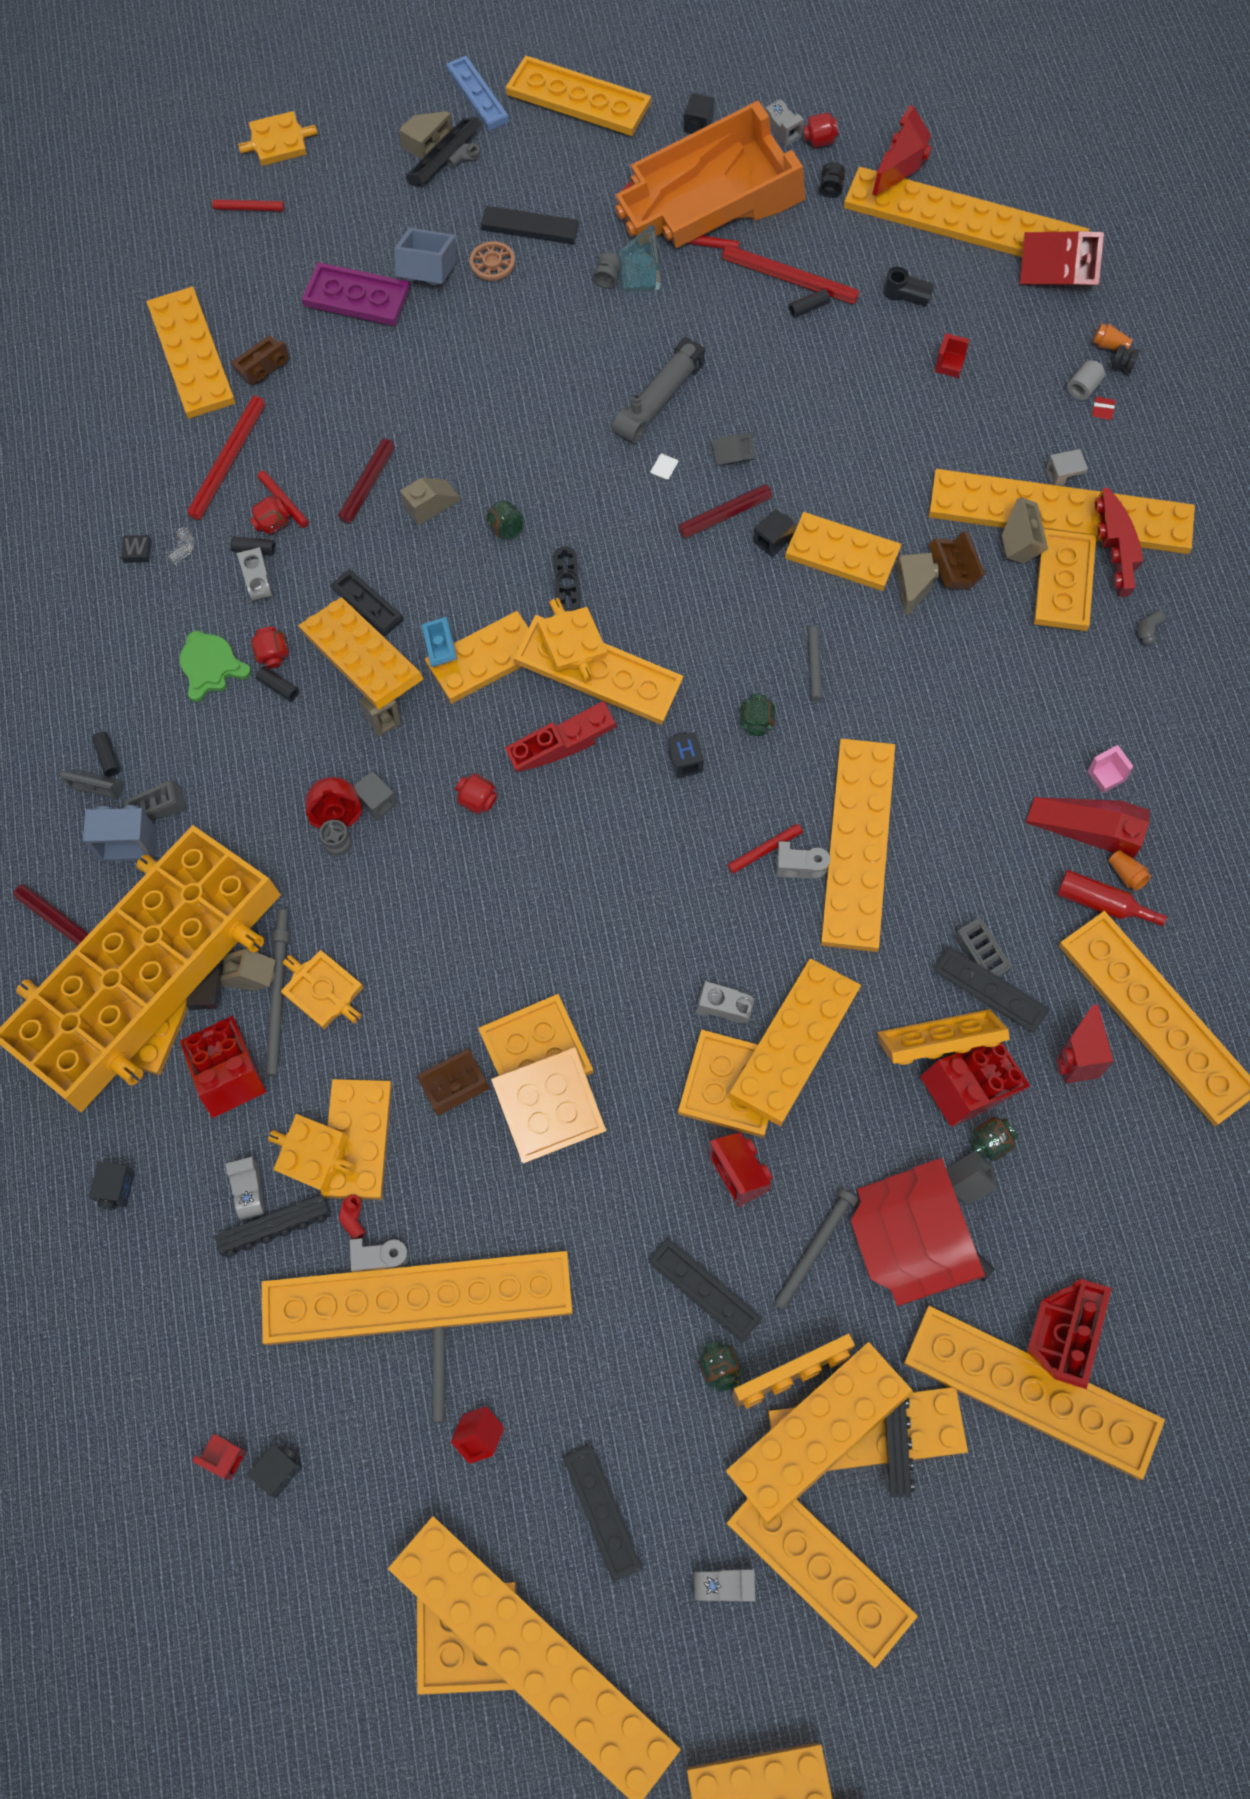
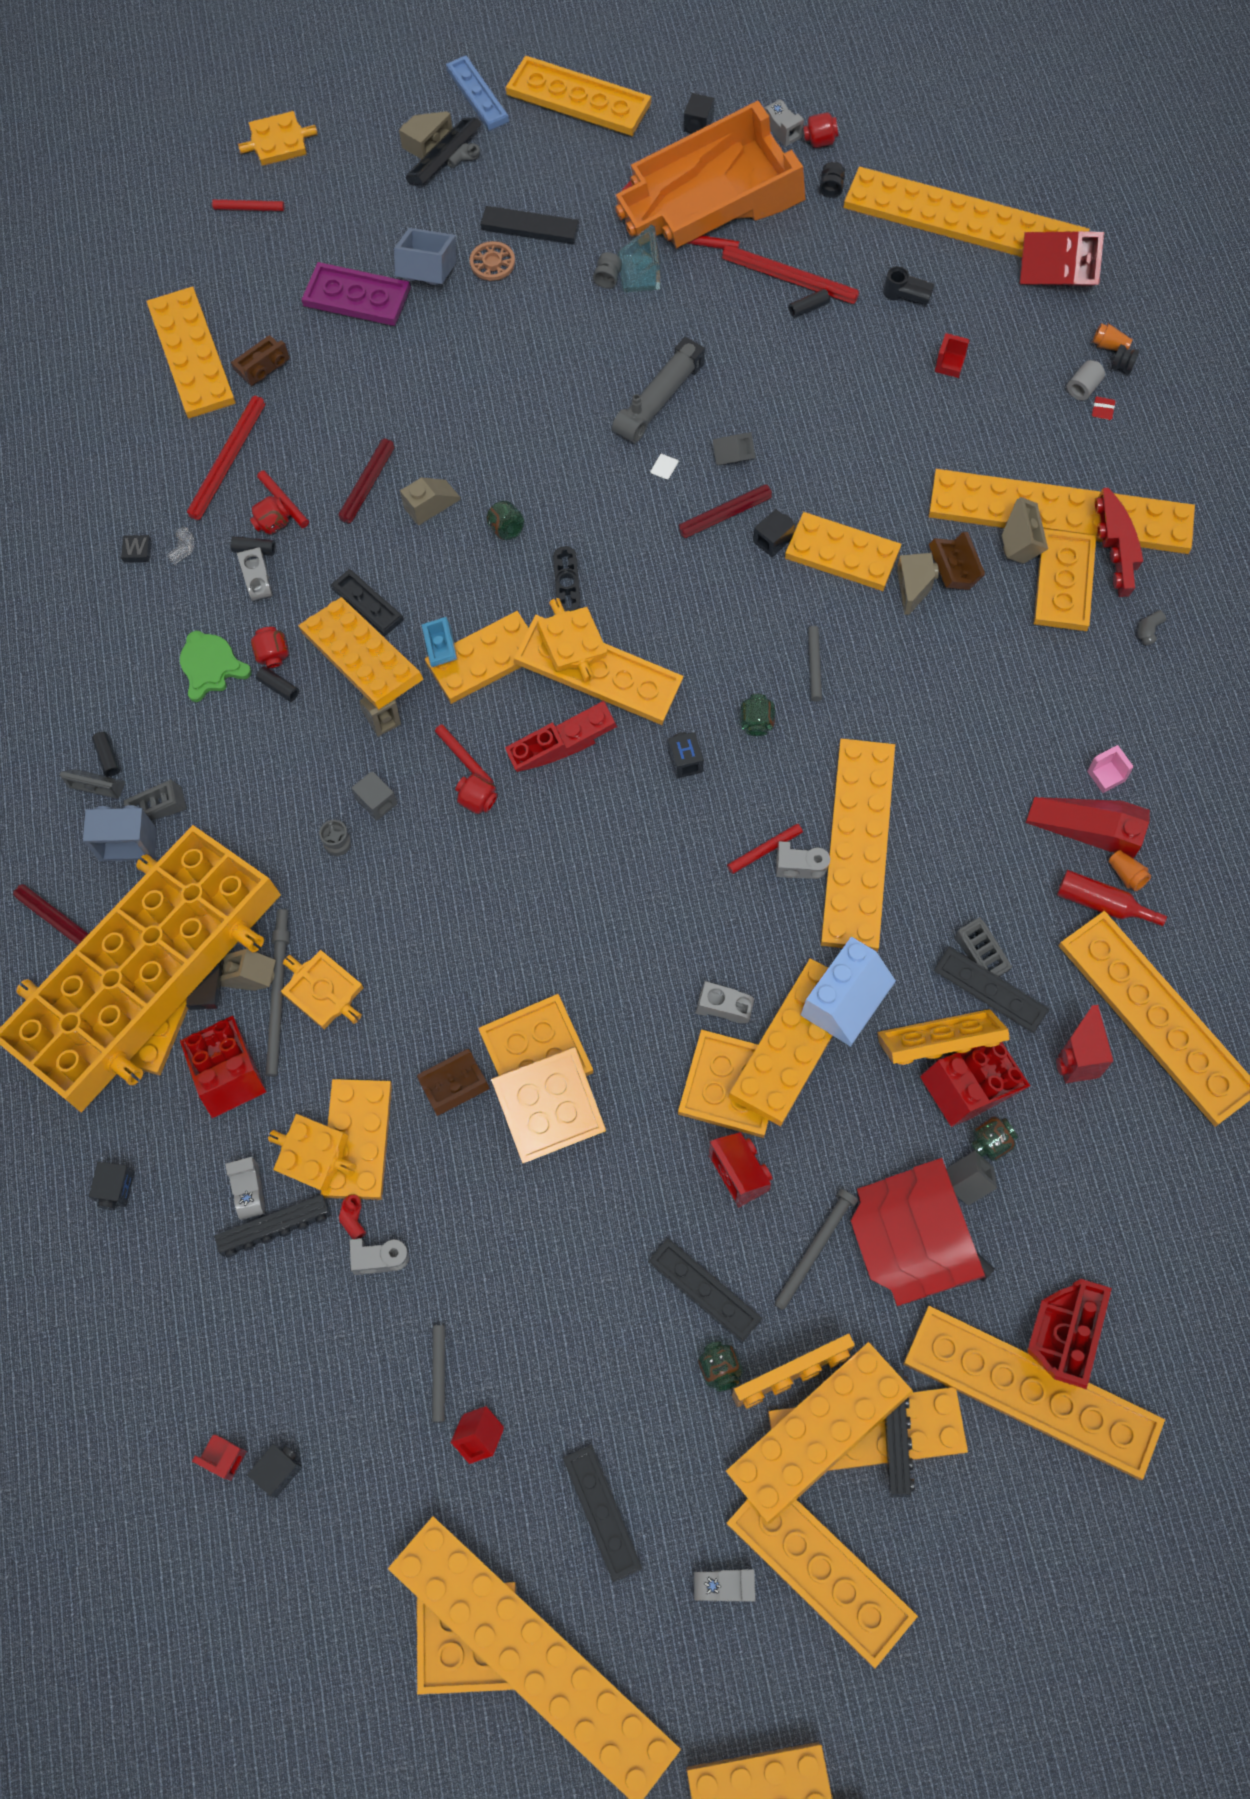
light orange plate [262,1251,573,1345] -> none
red cylinder [305,777,361,829] -> none
red wedge [872,105,932,196] -> none
light grey panel [1045,449,1088,486] -> none
none -> red bar [435,725,493,783]
none -> light blue slope [801,937,896,1047]

